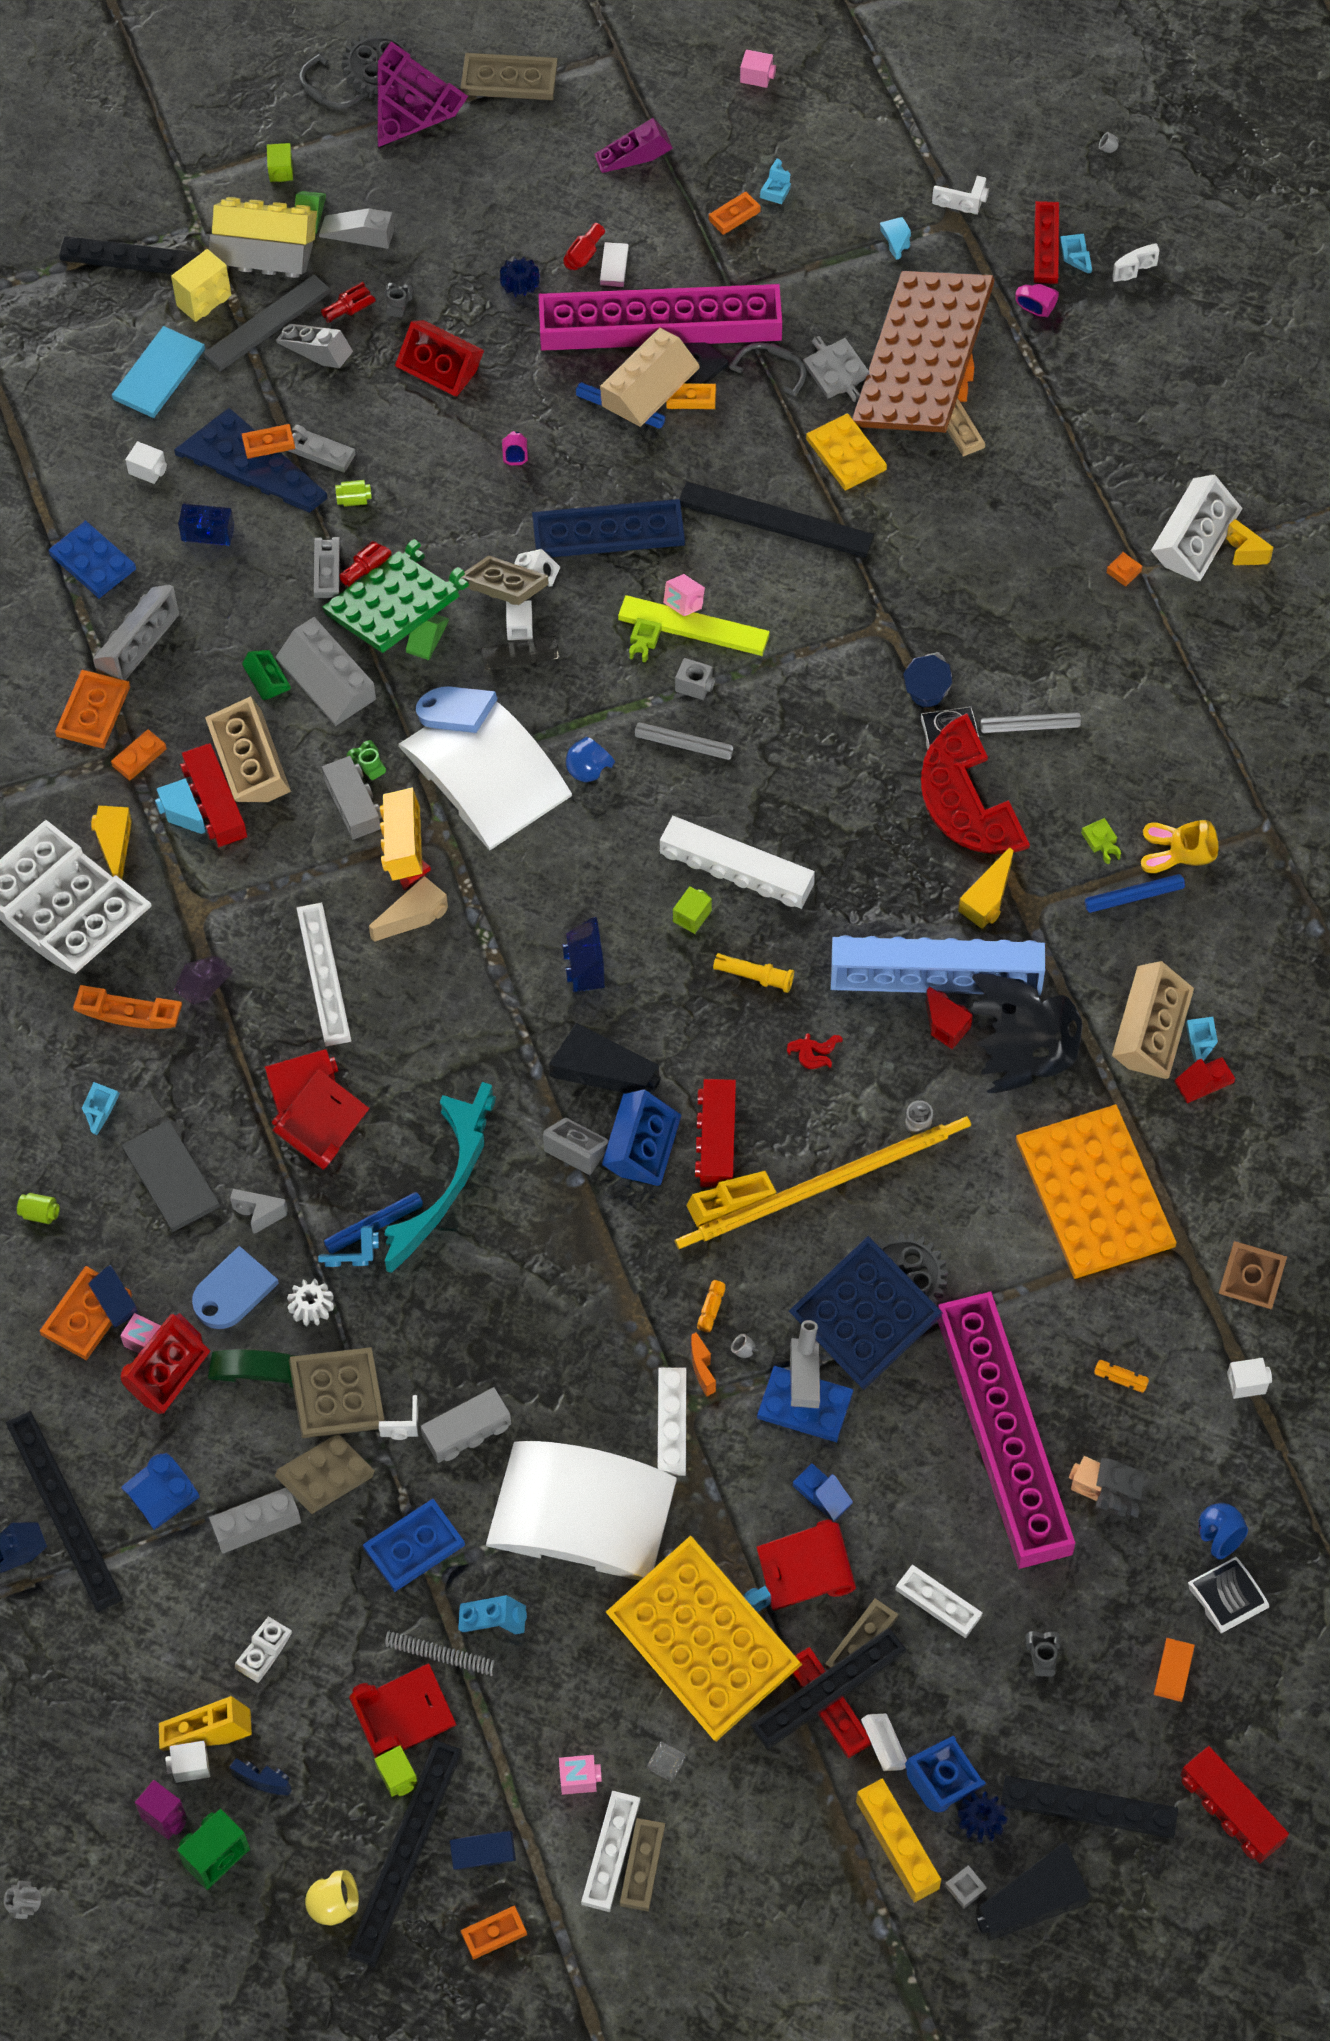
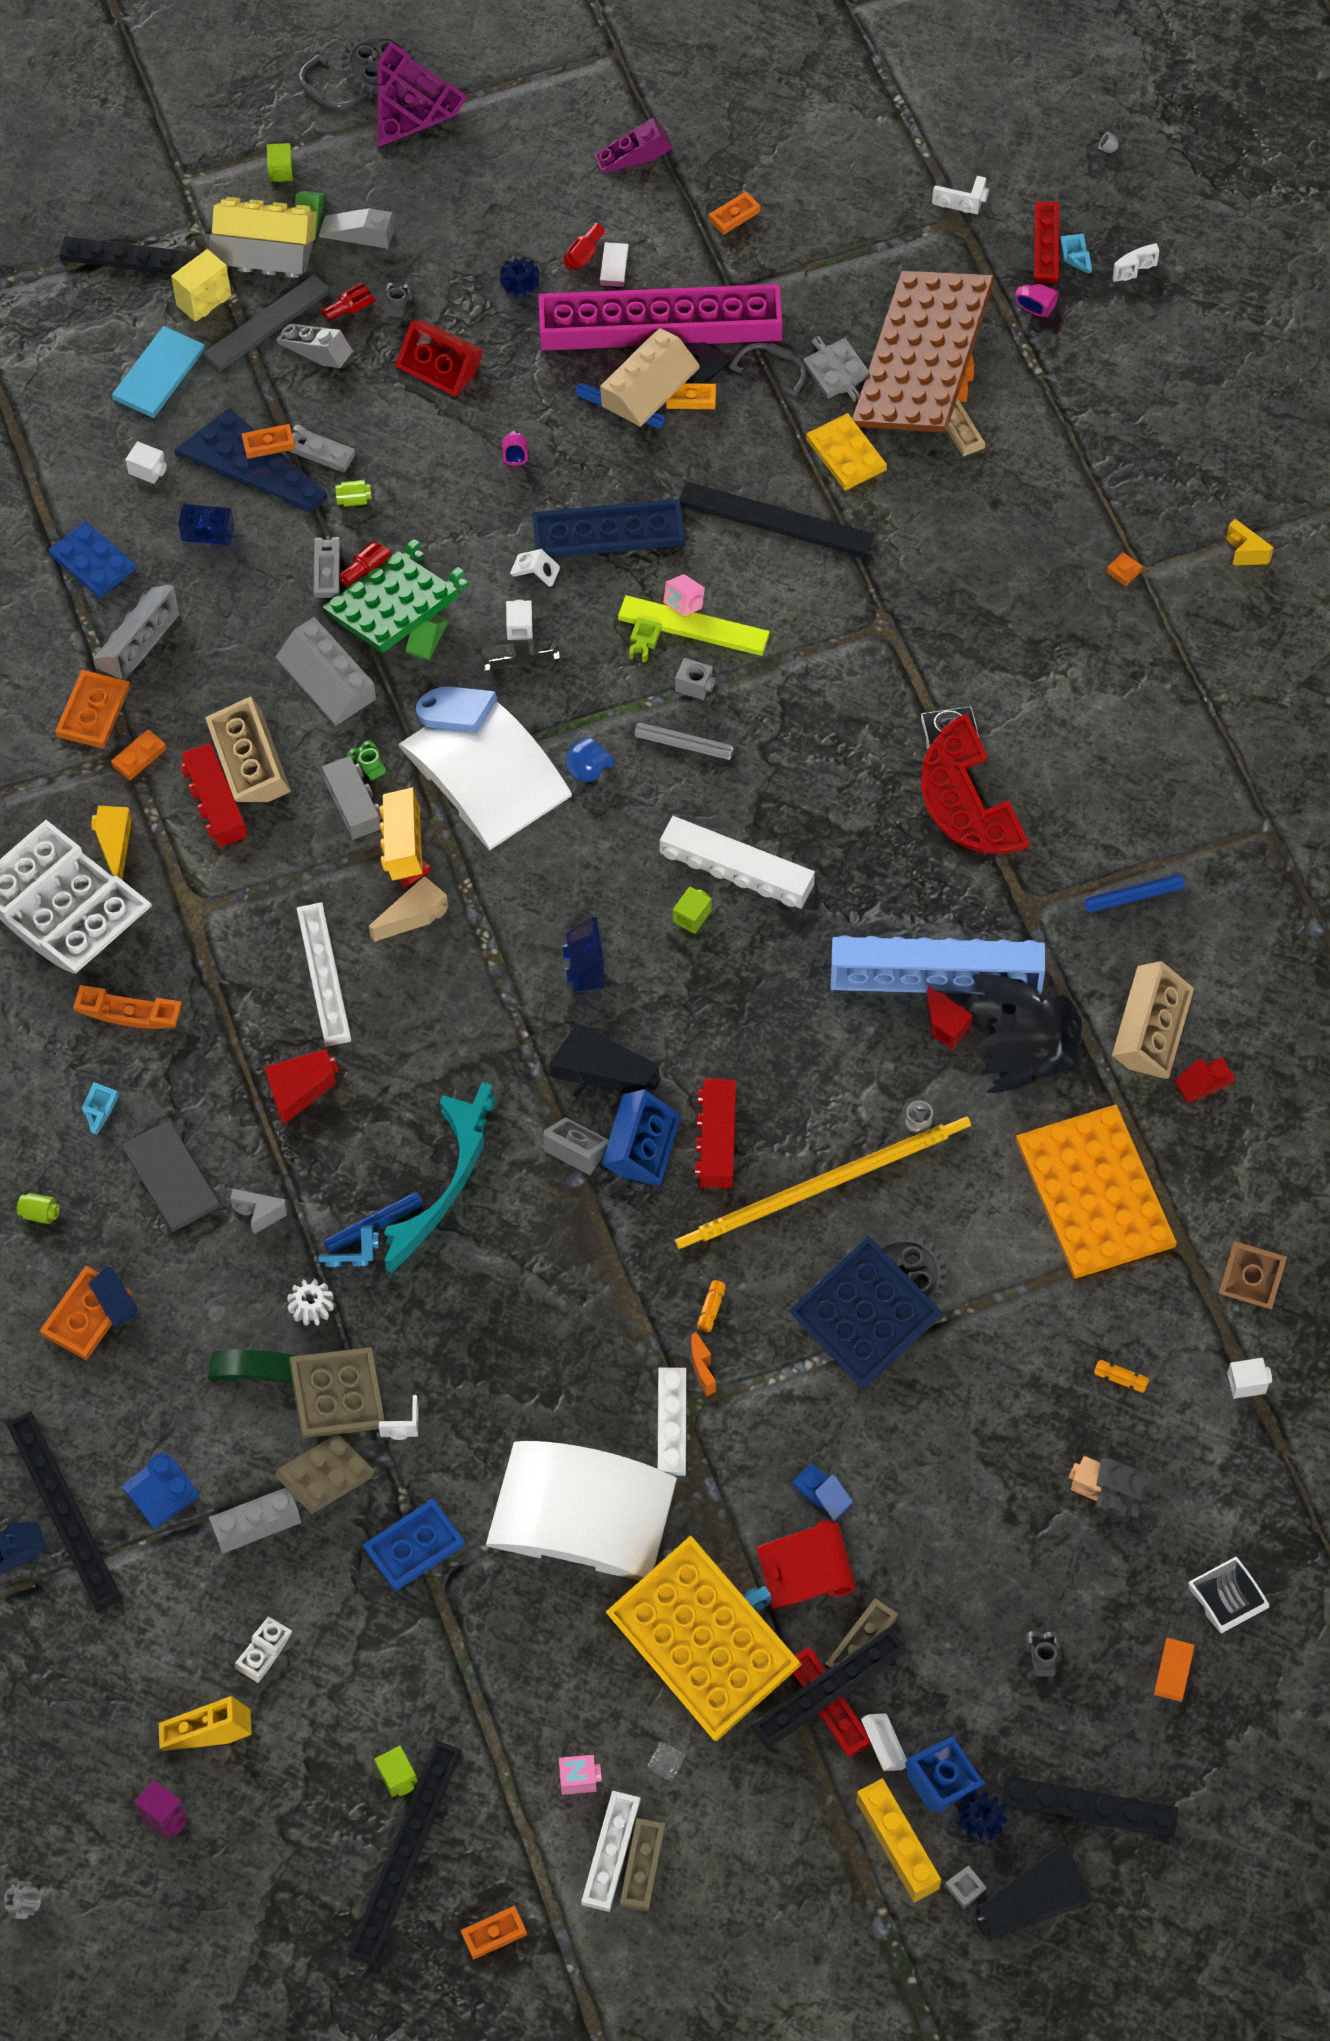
bright pink brick [120,1313,161,1353] -> none
red slope [121,1313,210,1414] -> none
medium azure slope [155,778,205,834] -> none
white brick [166,1741,210,1783] -> none
clear purple slope [173,956,233,1005] -> none
green brick [177,1808,250,1890] -> none
medium blue tile [192,1246,279,1329] -> none
dark blue slope [229,1758,292,1795] -> none
green slope [242,650,291,700] -> none
red door [271,1069,369,1170] -> none
light yellow helmet [305,1870,359,1926] -> none
red door [349,1663,457,1758] -> none
light grey piece [385,1631,494,1676] -> none
light grey brick [421,1387,511,1463] -> none
dark blue slope [450,1831,516,1870] -> none
dark azure bracket [458,1595,527,1634] -> none
dark tan plate [459,555,549,606] -> none
dark tan plate [461,53,558,100] -> none
yellow slope [686,1171,777,1228] -> none
yellow pin [713,953,794,993] -> none
light grey hinge [731,1334,755,1358] -> none
bright pink brick [740,50,776,88] -> none
blue plate [757,1366,853,1443] -> none
medium azure slope [760,159,791,205] -> none
red piece [787,1033,843,1069] -> none
light grey piece [790,1320,820,1408] -> none
medium azure slope [880,217,911,260] -> none
white plate [896,1565,982,1638] -> none
dark blue piece [903,652,952,707] -> none
dark pink brick [937,1292,1075,1569] -> none
yellow slope [958,847,1013,929] -> none
light grey axle [980,712,1081,733] -> none
lime plate [1081,818,1121,864] -> none
yellow piece [1141,820,1219,873] -> none
white slope [1151,474,1243,581] -> none
red brick [1180,1746,1289,1864] -> none
medium azure slope [1186,1017,1218,1062] -> none
blue helmet [1198,1503,1248,1559] -> none

